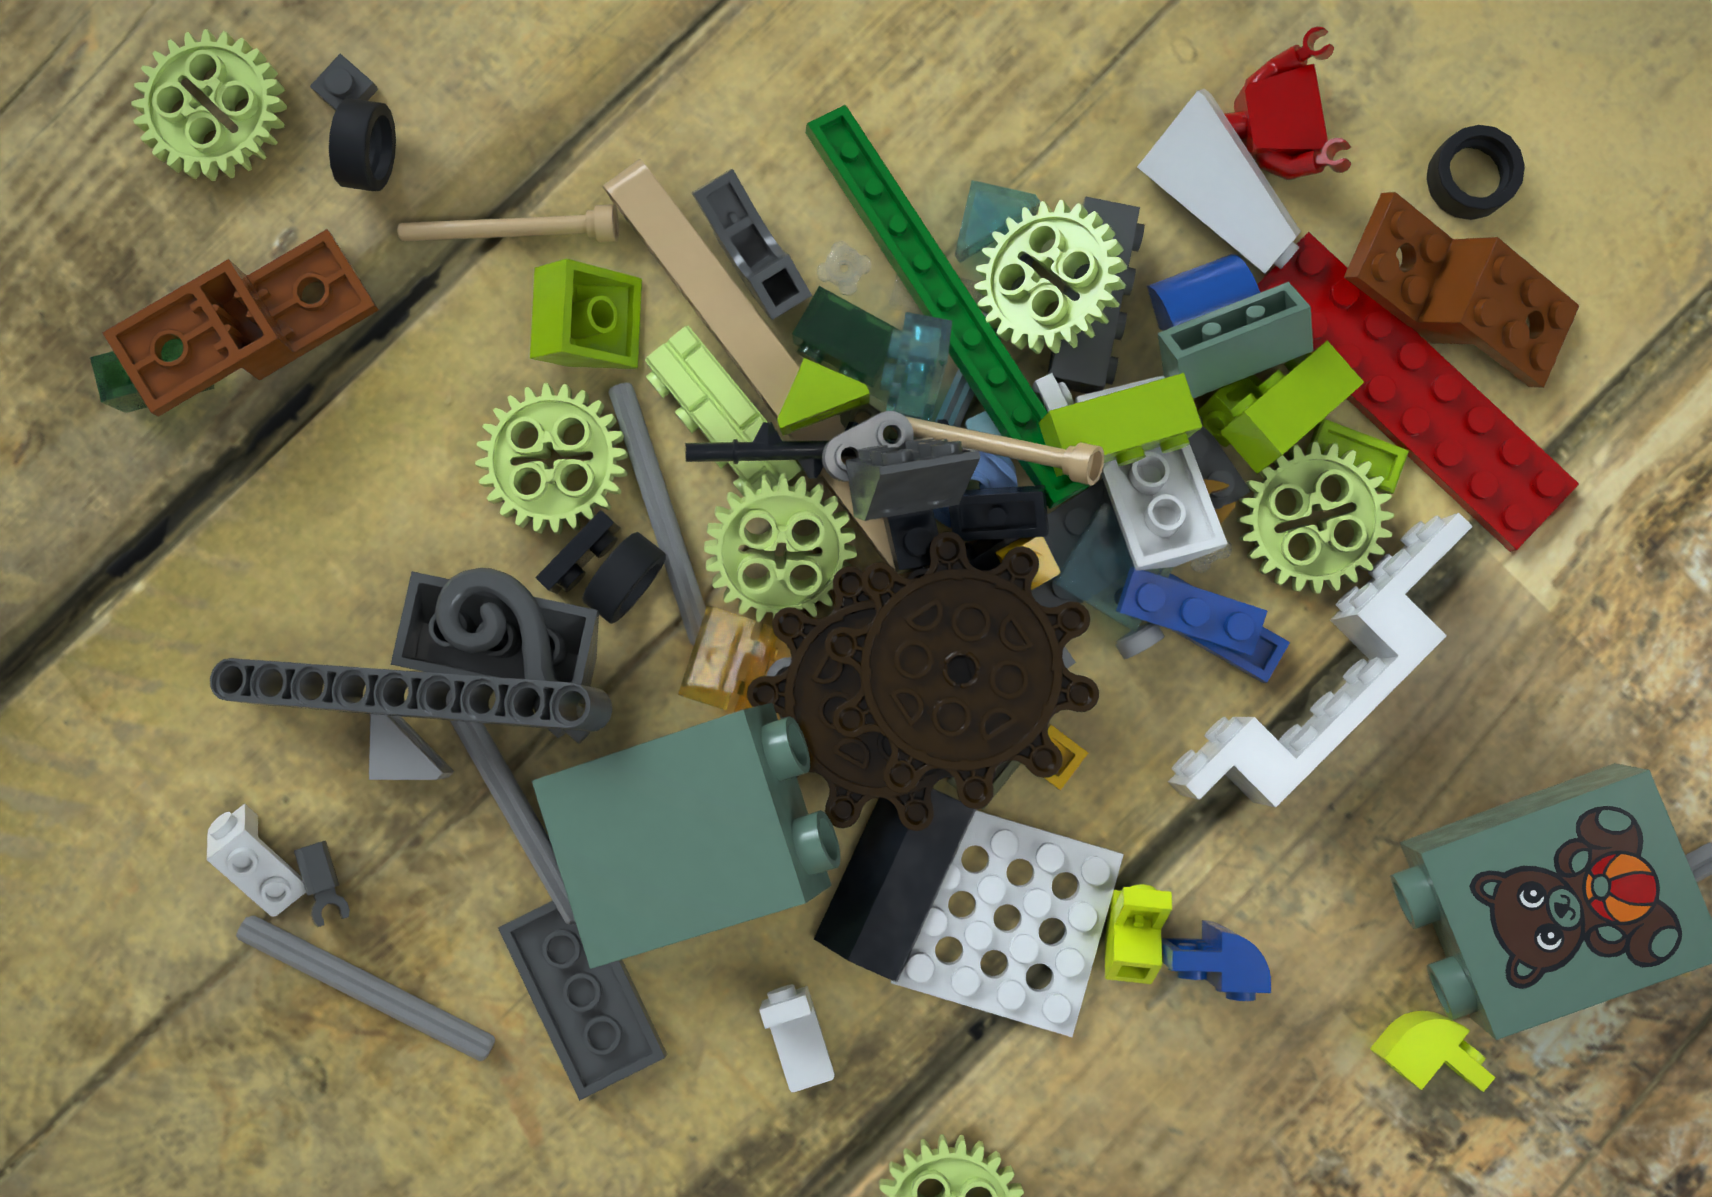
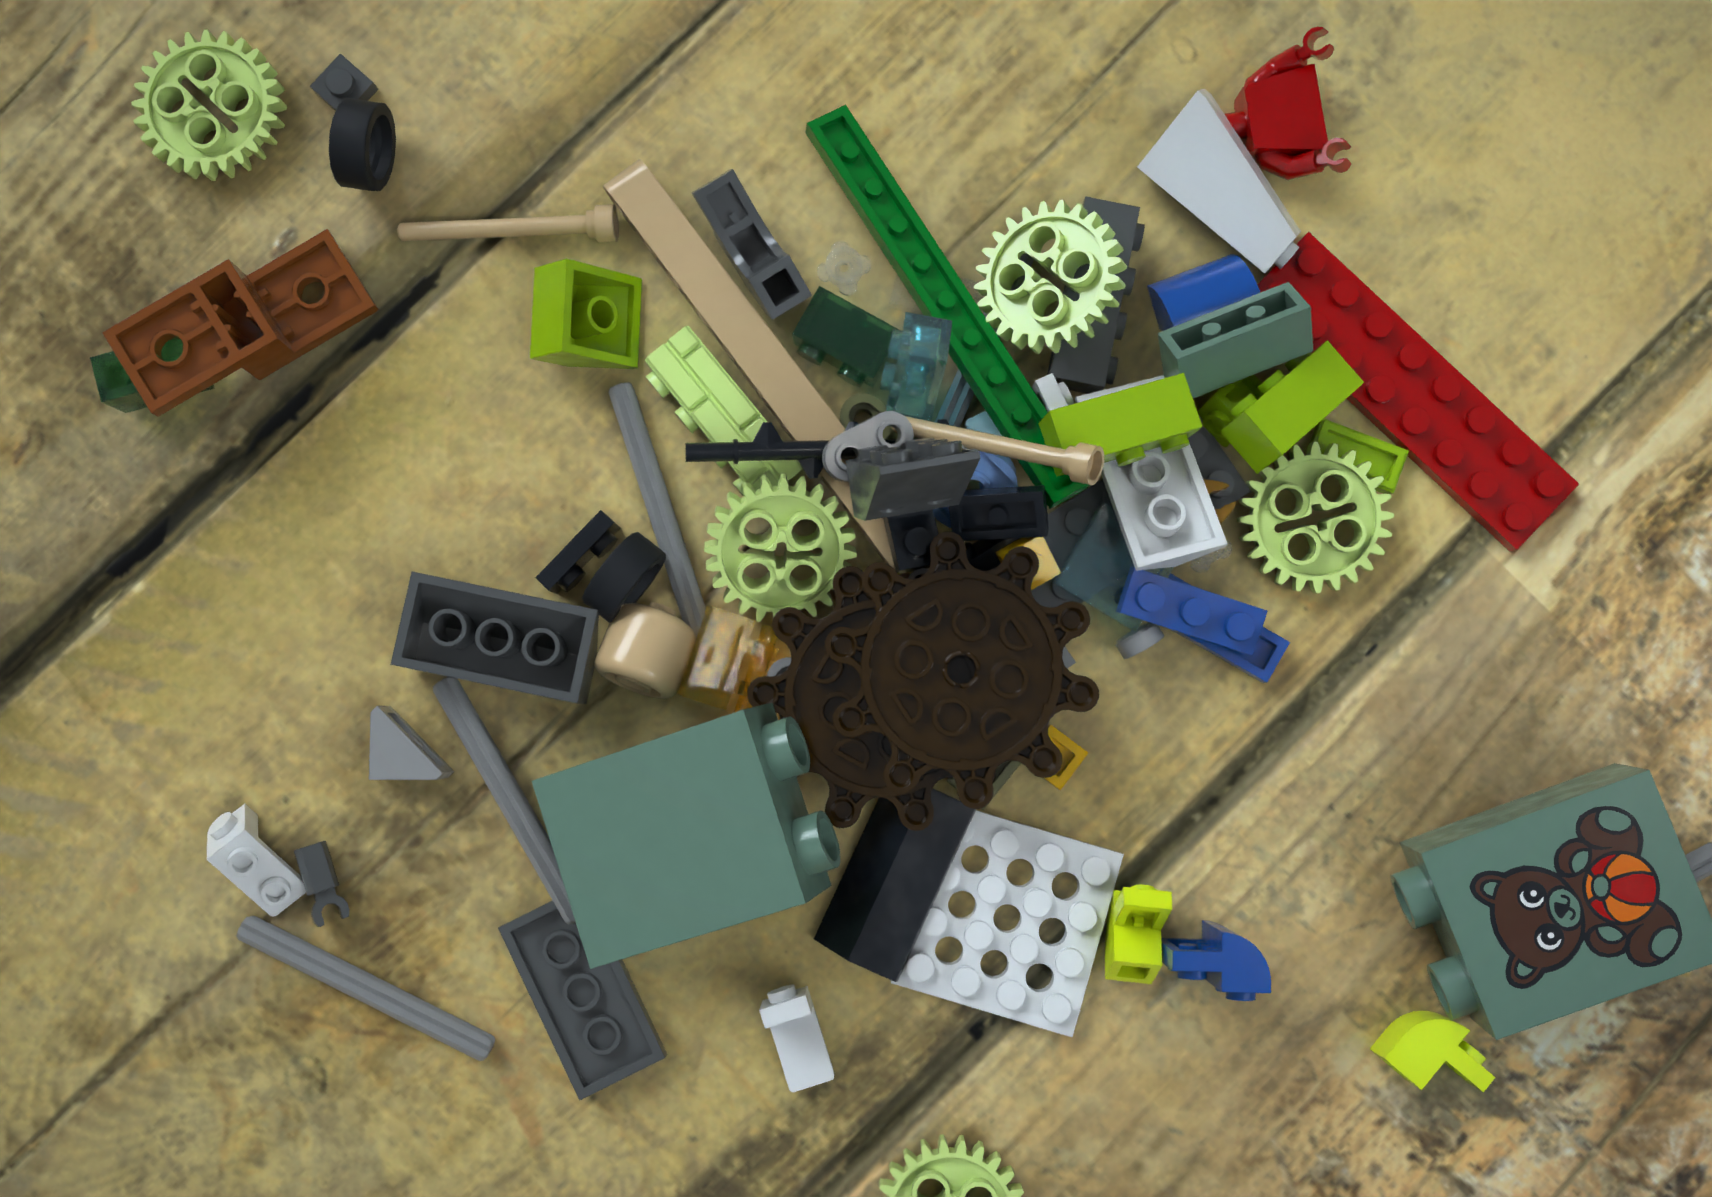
dark grey beam [210,658,612,732] -> none
dark grey plant [435,568,590,744] -> none
yellowish green gear [475,383,629,535] -> none
lime slope [777,358,870,436] -> none
clear light blue slope [955,180,1040,263] -> none
white bracket [1168,513,1473,807] -> none
dark orange bracket [1344,192,1579,388] -> none
black tyre [1426,125,1525,220] -> none
none -> tan head [594,602,697,699]

